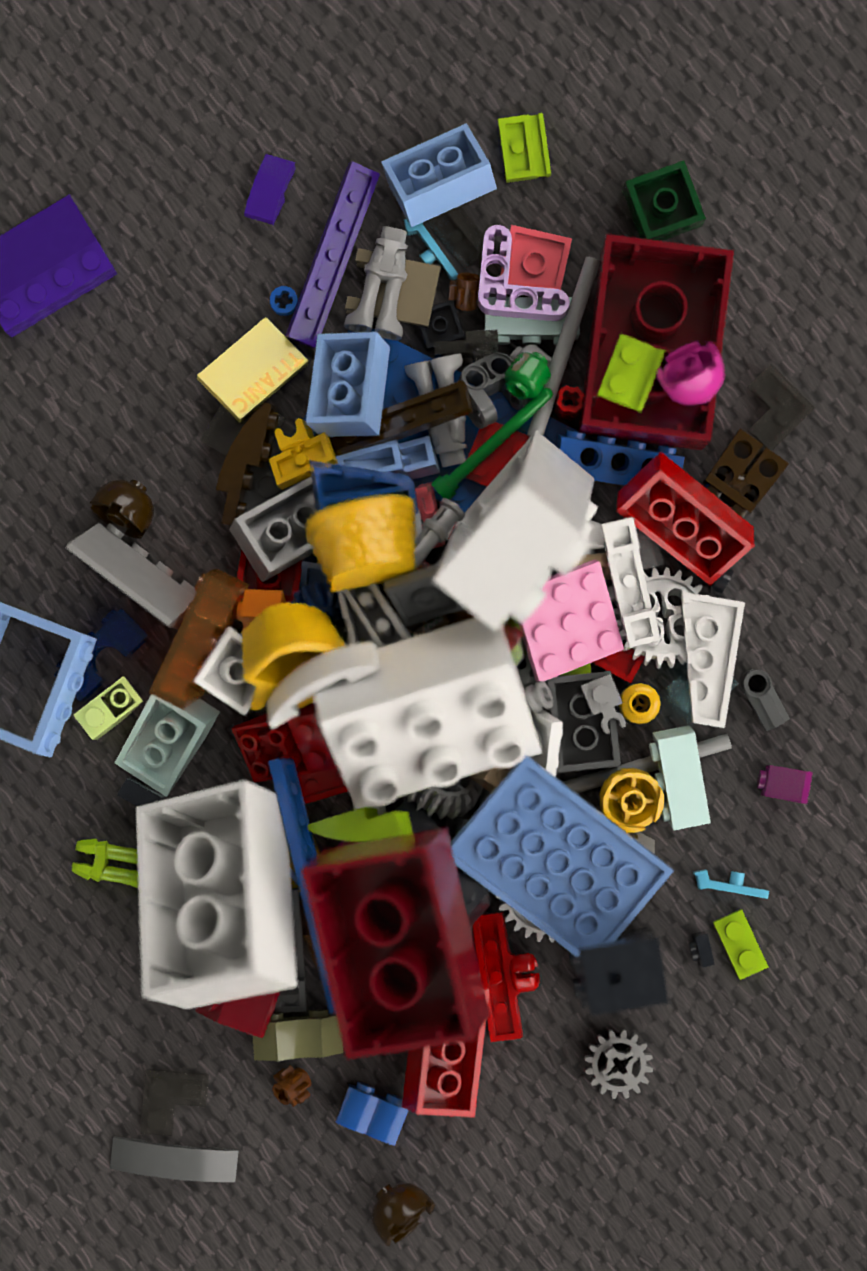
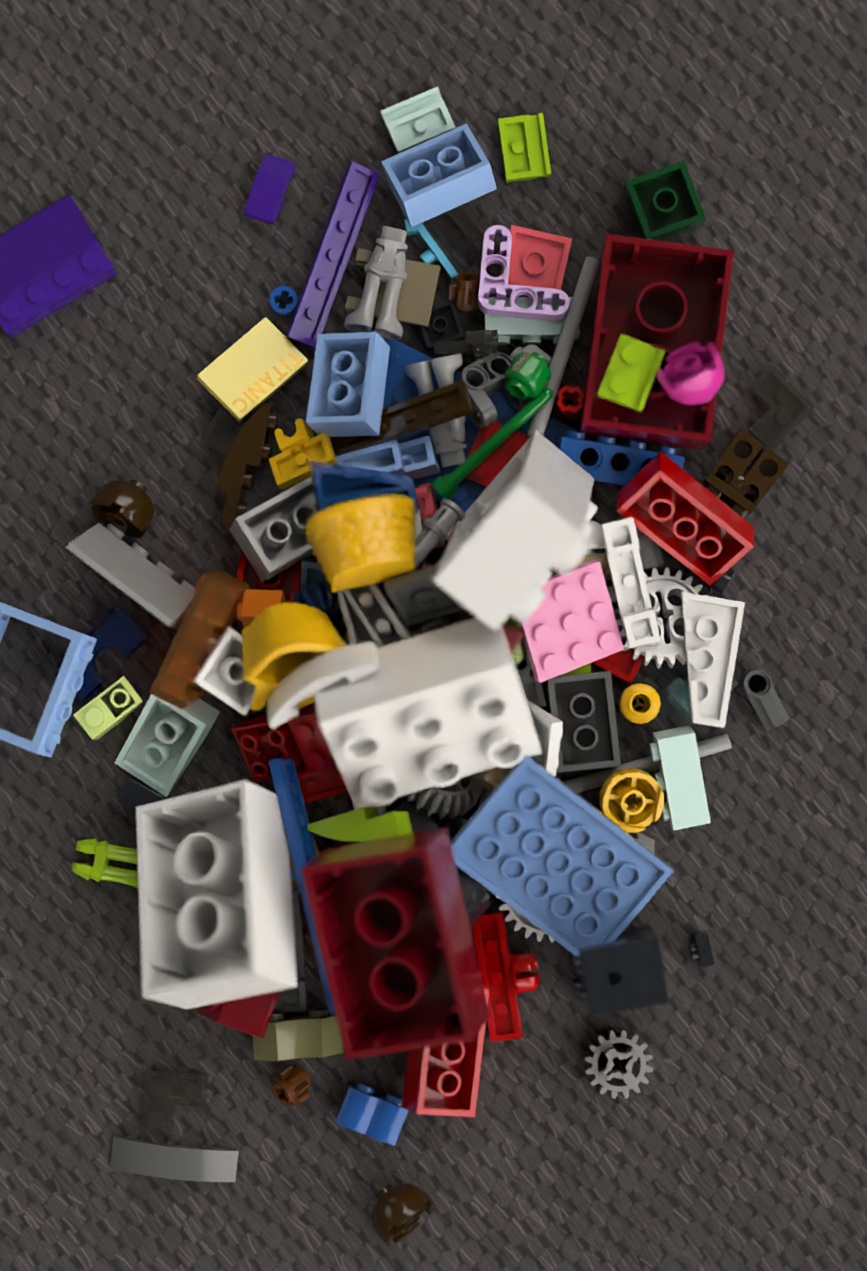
light grey bush [525,681,553,713] -> none
light grey plate [580,674,626,734] -> none
medium azure piece [693,869,769,899] -> none
lime plate [713,909,768,980] -> none
magenta slope [757,765,813,804] -> none
none -> light aqua plate [381,87,455,154]

